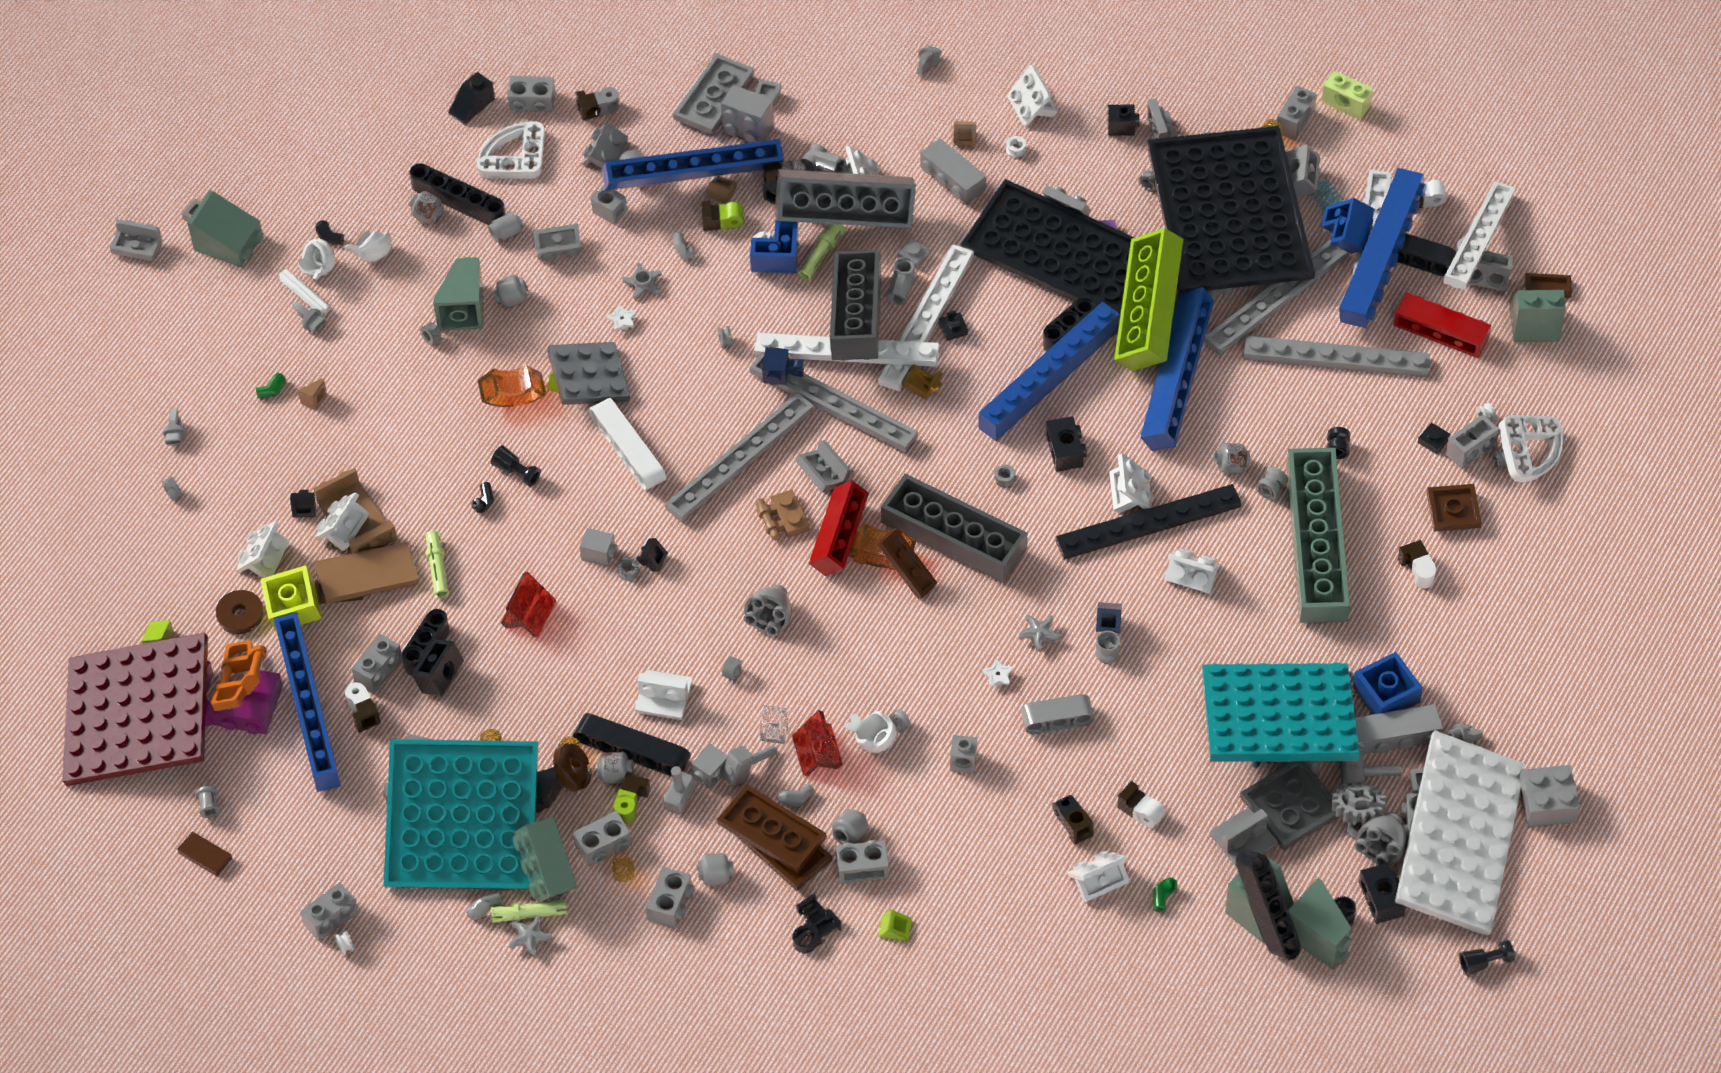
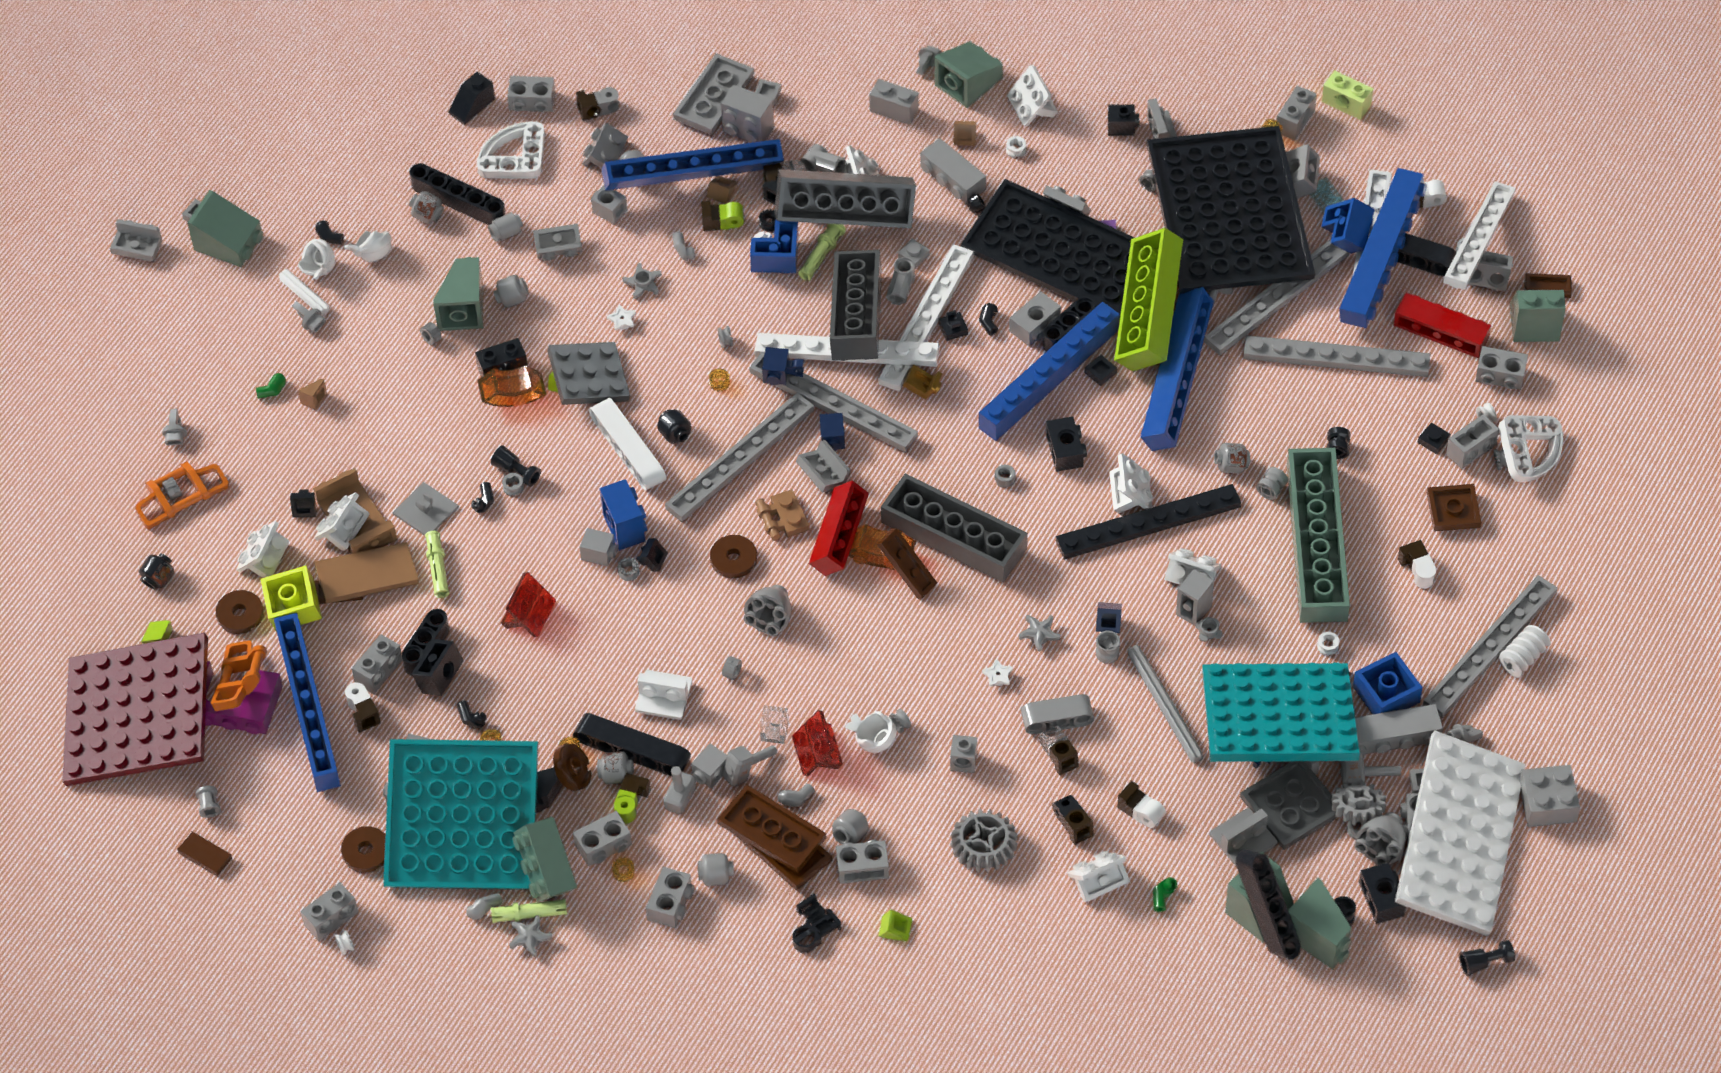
none -> orange bar [135,461,229,529]
none -> black head [139,553,174,590]
none -> reddish brown tile [341,826,386,873]
none -> light grey piece [392,482,459,536]
none -> black arm [456,700,487,728]
none -> black brick [475,338,528,385]
none -> light grey bush [502,473,524,497]
none -> blue brick [599,479,648,551]
none -> black head [657,409,692,444]
none -> clear yellow bush [709,368,730,392]
none -> reddish brown tile [710,535,757,578]
none -> black bush [759,209,777,232]
none -> dark blue brick [819,413,845,451]
none -> light grey brick [869,79,919,125]
none -> sand green slope [934,41,1003,108]
none -> light grey gear [951,808,1017,873]
none -> black hinge [967,193,986,213]
none -> black arm [979,303,998,336]
none -> light grey brick [1009,291,1061,346]
none -> dark brown leg [1038,726,1079,776]
none -> black plate [1084,355,1117,386]
none -> light grey axle [1128,645,1203,763]
none -> light grey brick [1176,569,1214,626]
none -> light grey plate [1196,617,1222,642]
none -> white bush [1317,632,1340,656]
none -> light grey plate [1423,575,1558,718]
none -> light grey brick [1475,346,1528,390]
none -> white piece [1499,625,1551,678]

